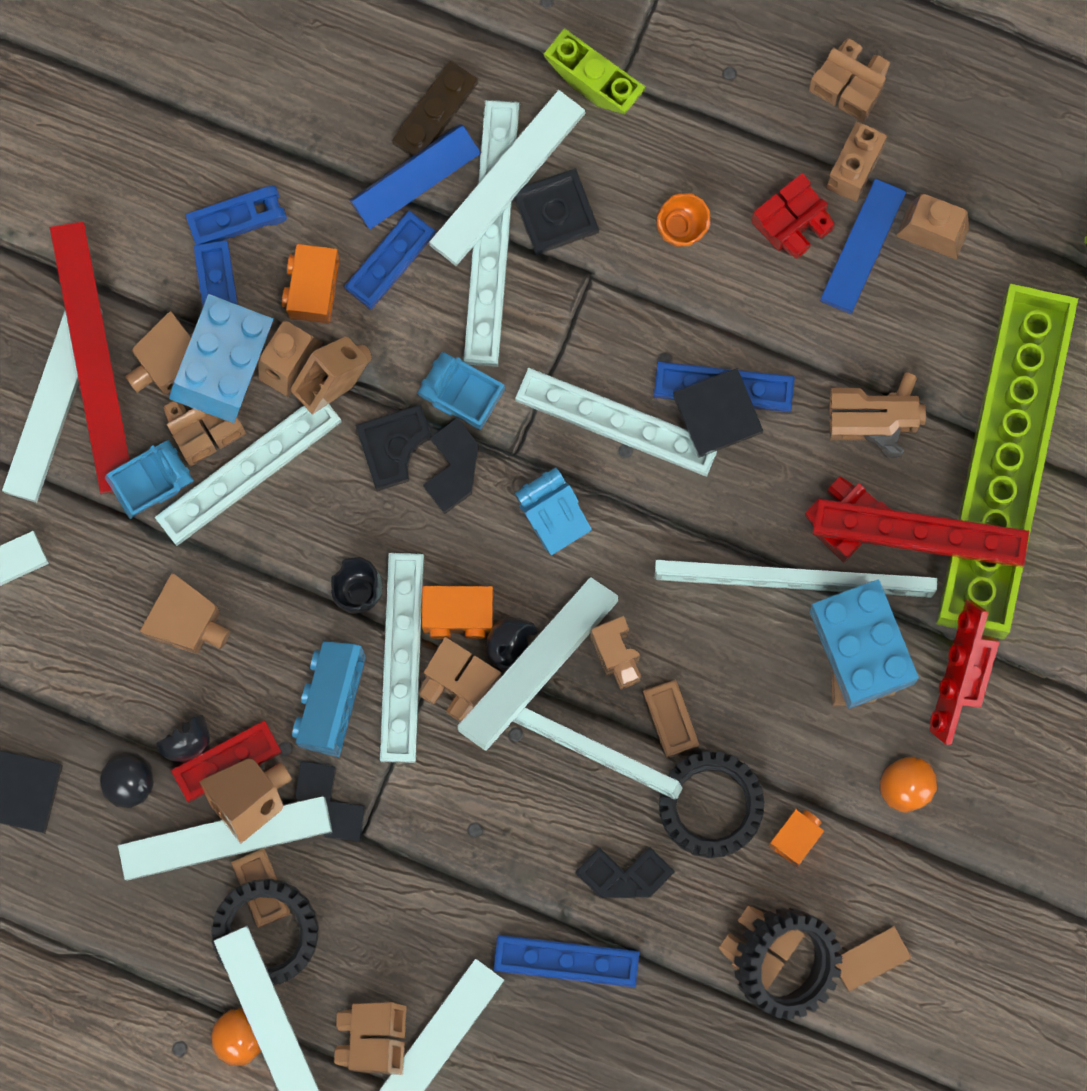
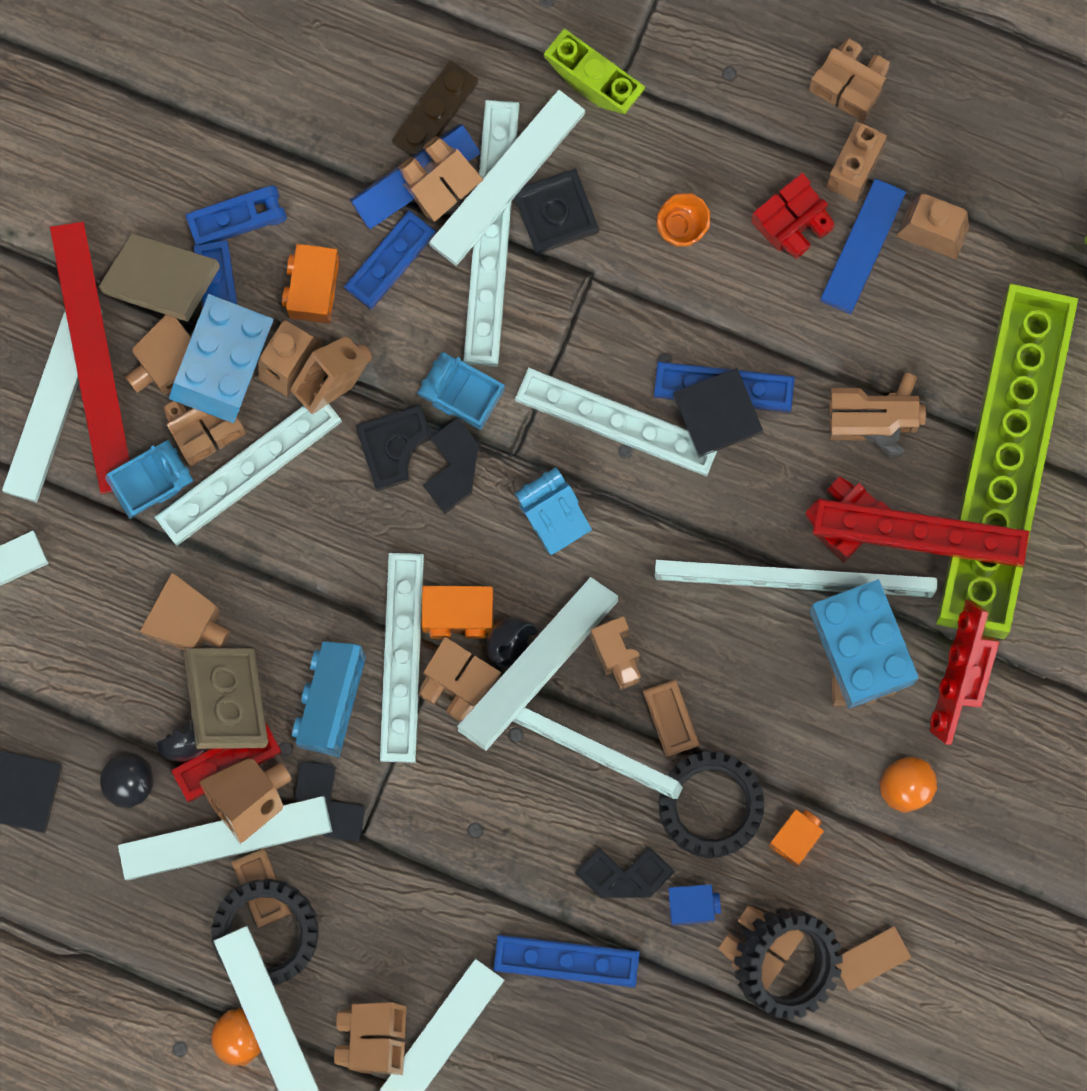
black hair [331,557,383,614] -> none
none -> dark tan tile [99,233,220,321]
none -> dark tan tile [184,648,268,749]
none -> medium nougat hips [398,136,483,222]
none -> blue brick [668,884,721,926]

